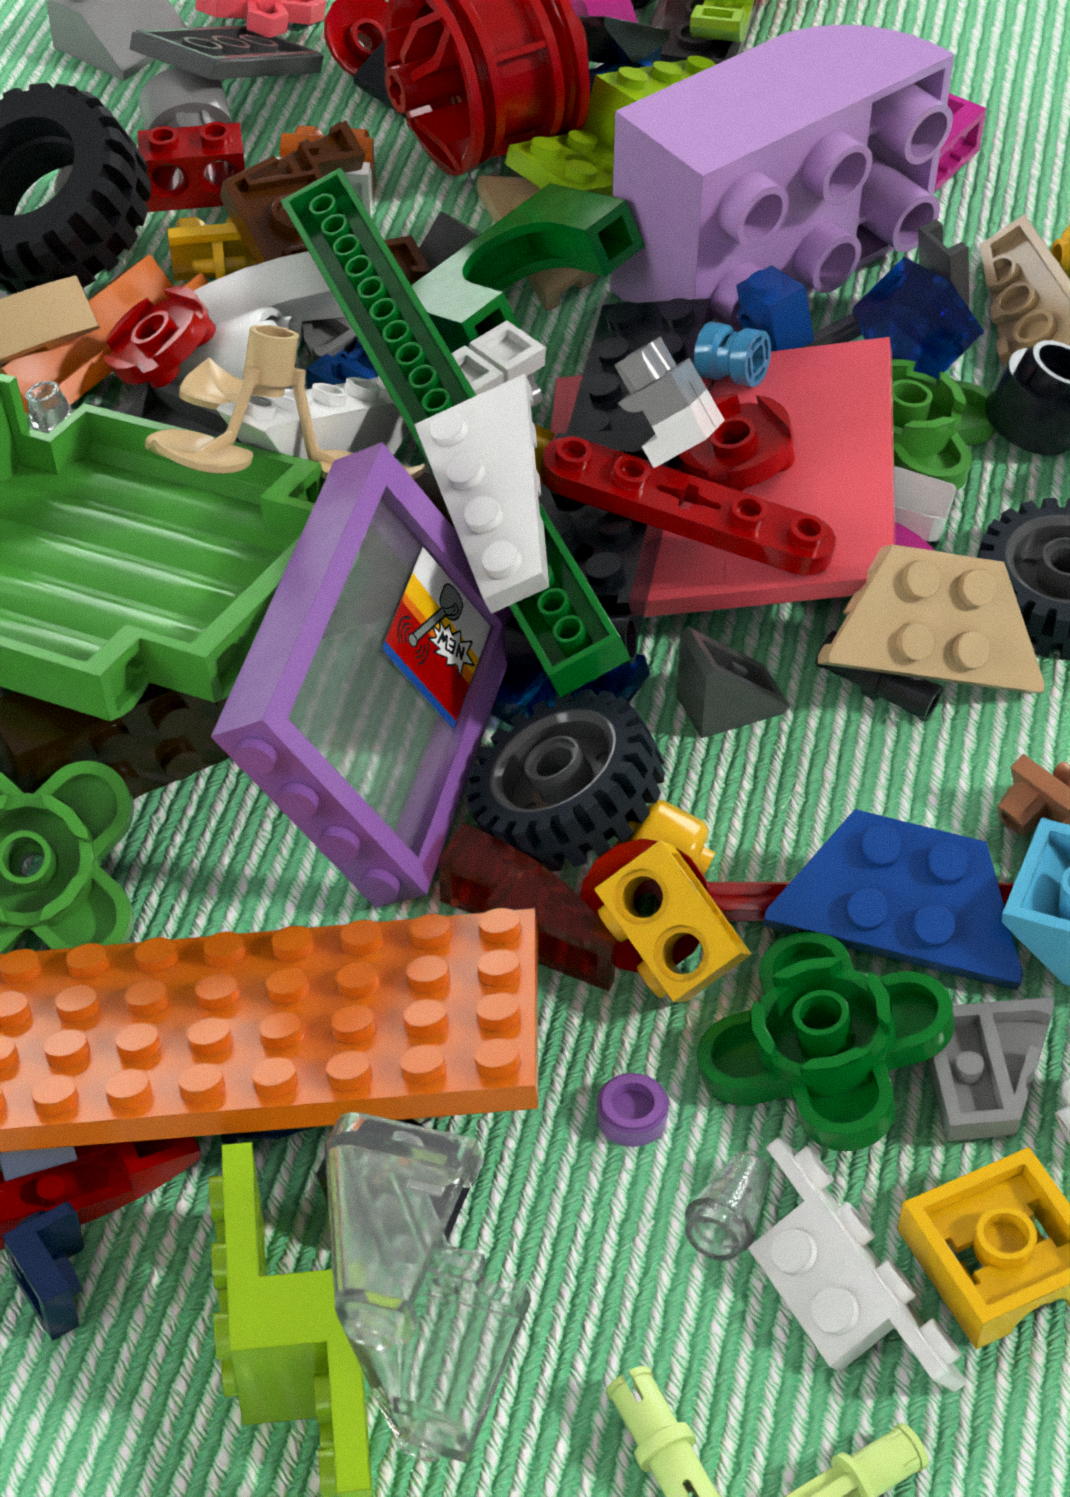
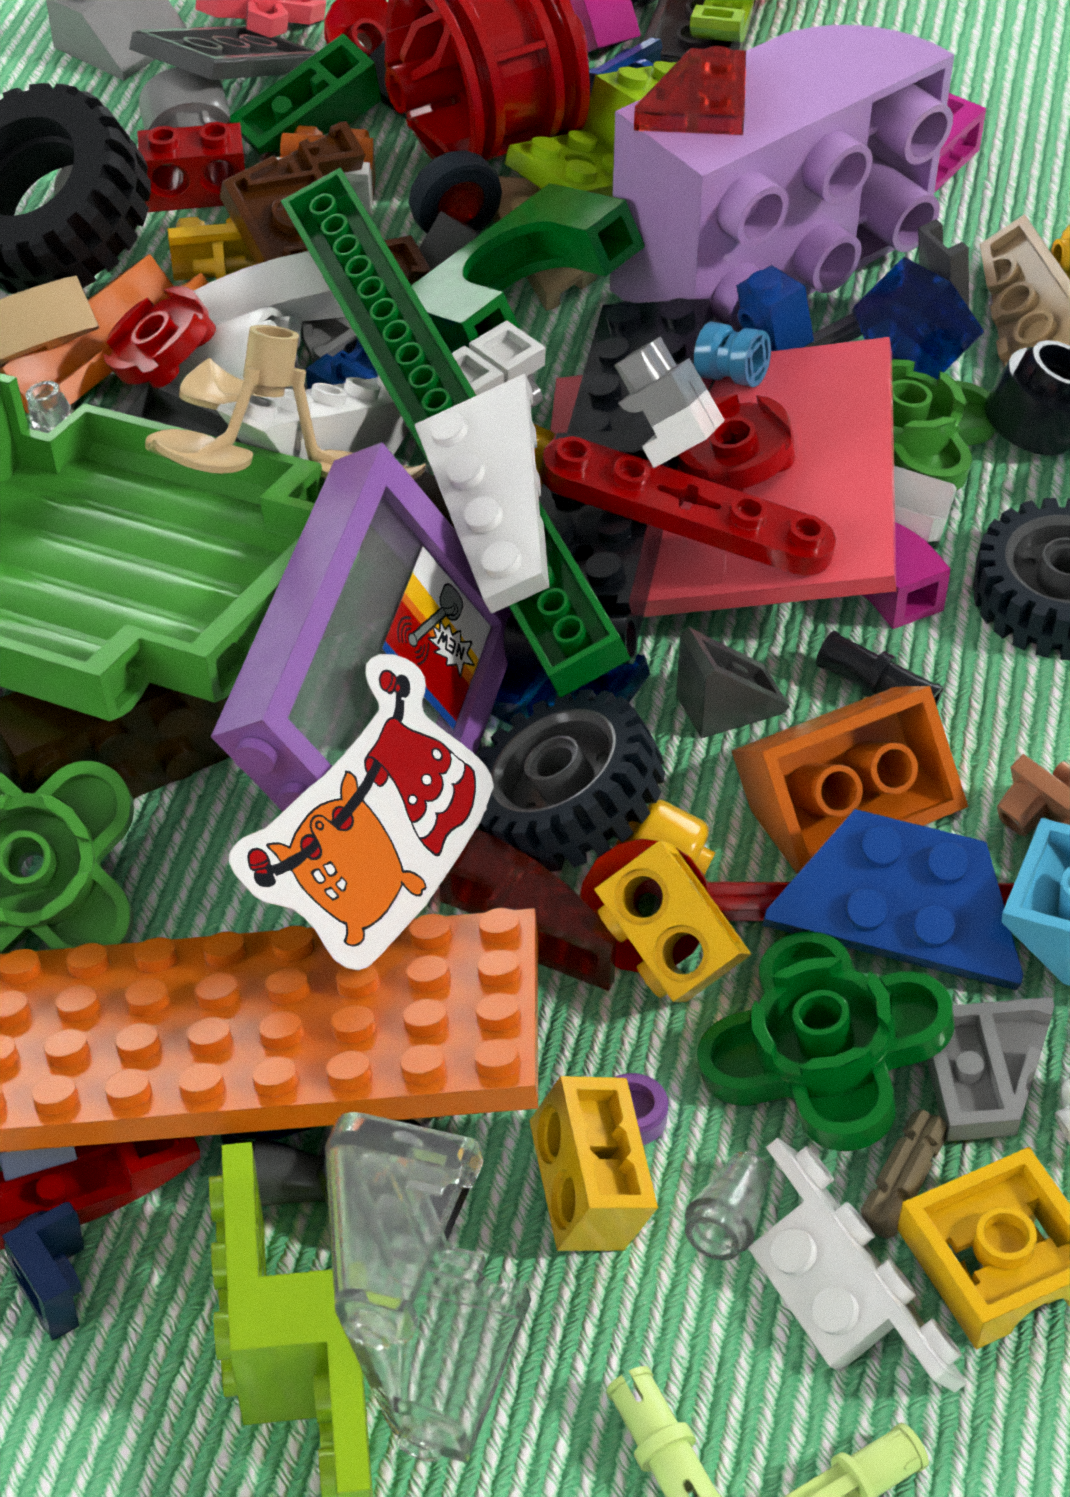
black slope [578,16,670,64] -> none
tan wing [818,544,1045,694] -> none
none -> sticker [228,654,493,970]
none -> green slope [229,34,381,155]
none -> dark grey cone [237,1134,326,1206]
none -> black wheel [409,150,502,234]
none -> yellow brick [529,1076,658,1251]
none -> clear red wing [634,46,746,135]
none -> orange slope [731,686,968,874]
none -> dark tan axle [861,1109,947,1239]

